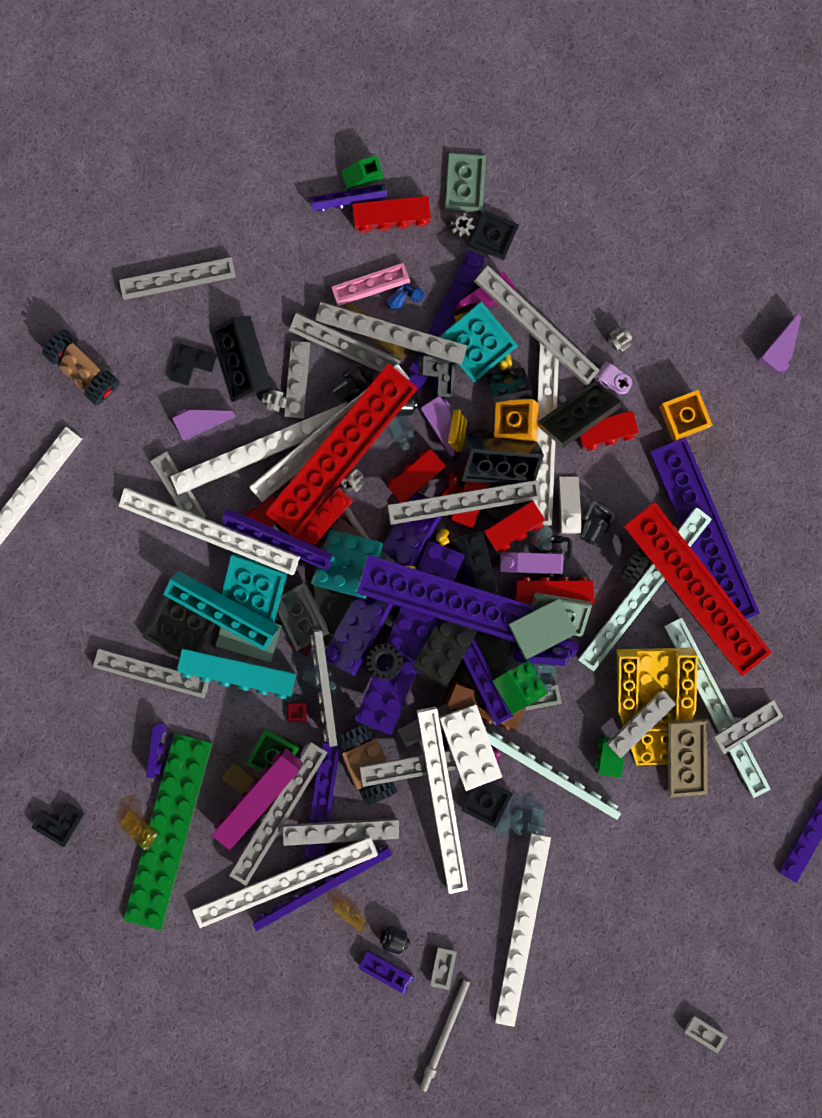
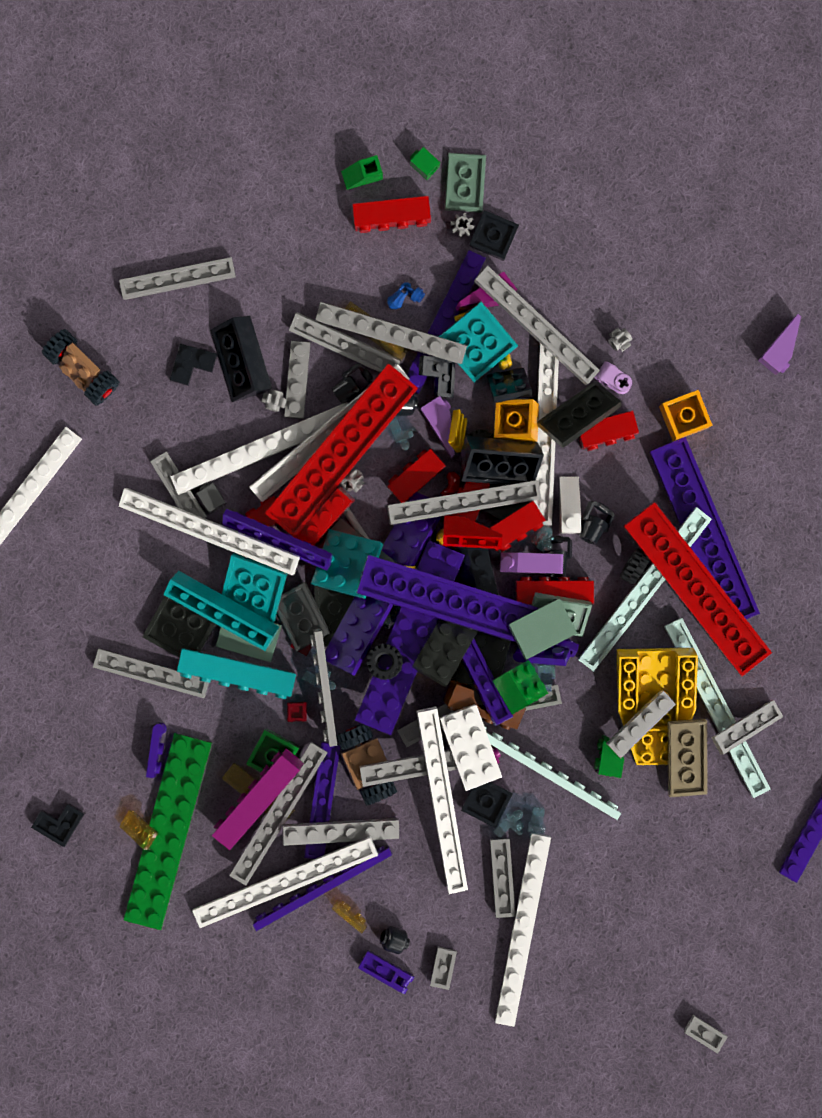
medium lavender slope [172,409,236,441] -> none
dark purple plate [310,184,387,212] -> none
bright pink plate [332,263,410,306] -> none
light grey bar [419,979,470,1092] -> none
none -> dark grey brick [197,483,227,514]
none -> green brick [410,147,440,180]
none -> red slope [443,515,502,549]
none -> light grey plate [490,838,515,918]

